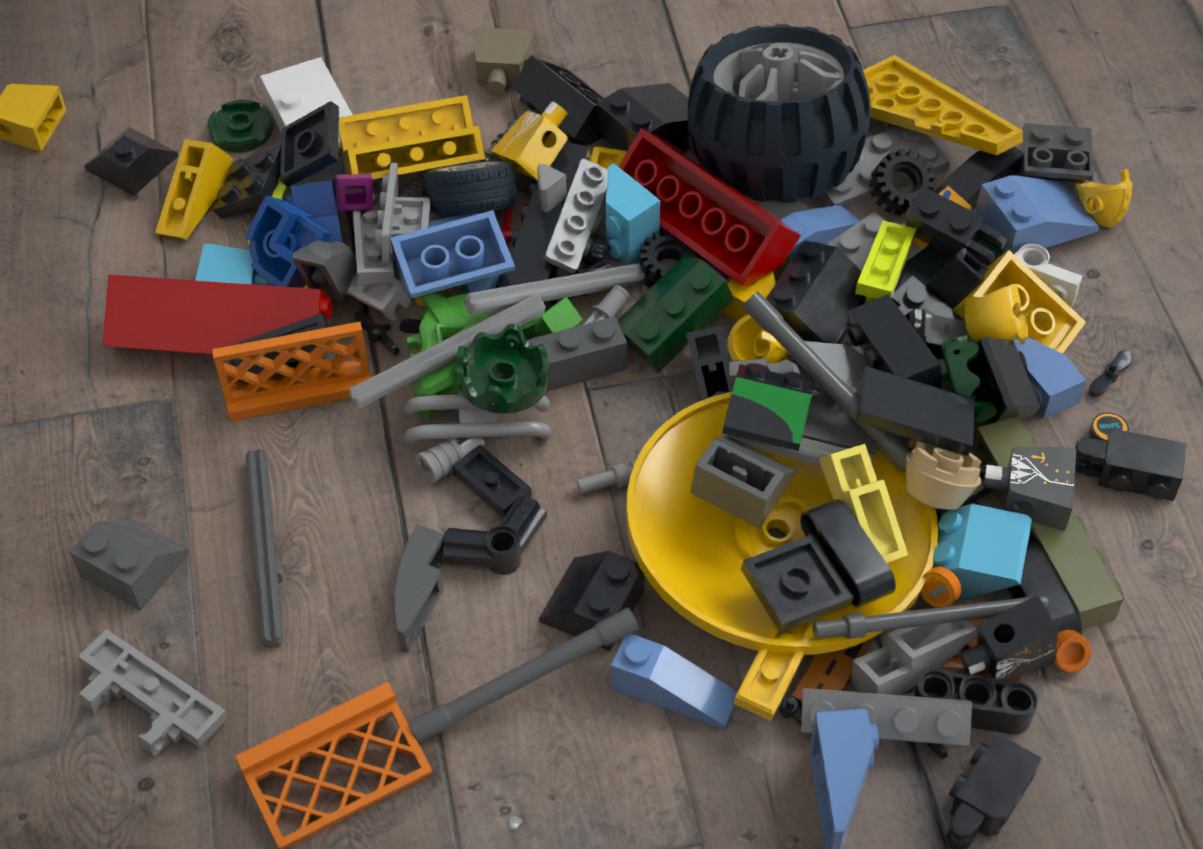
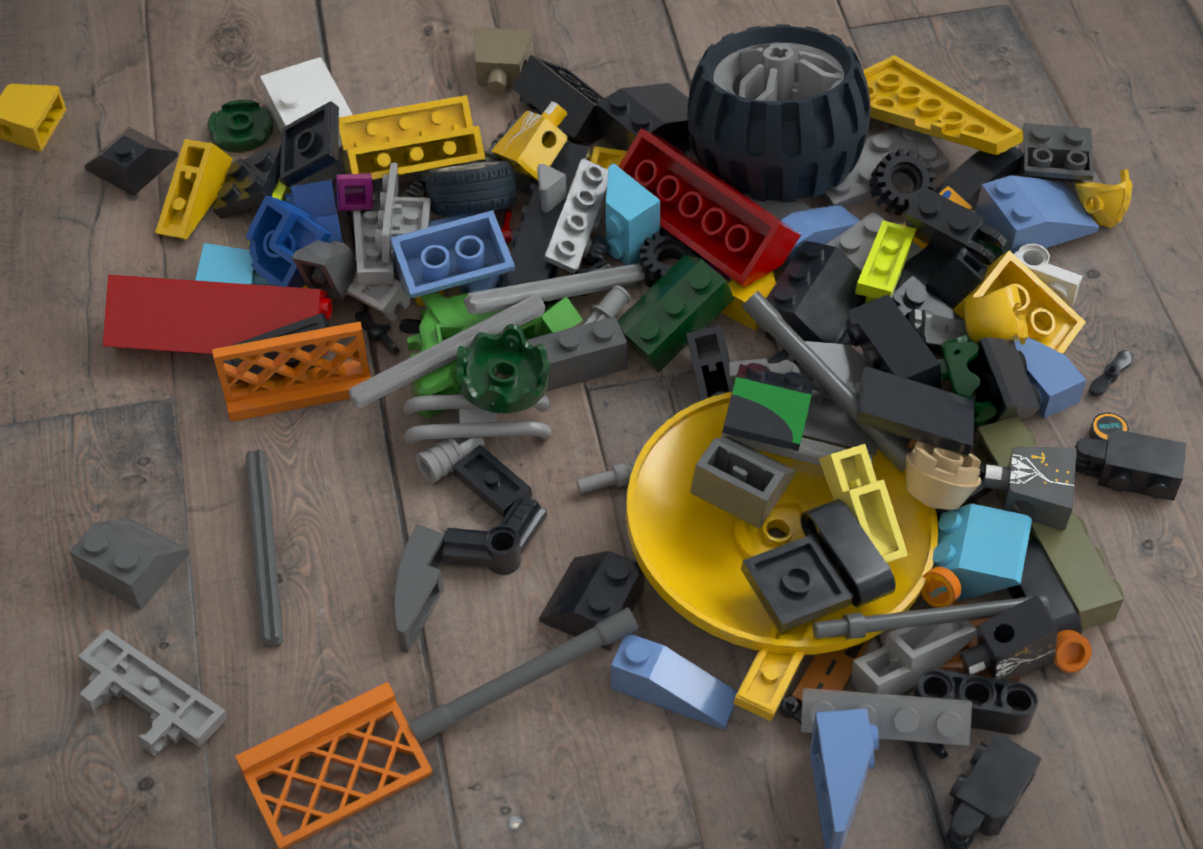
yellow helmet [728,314,789,364] -> none

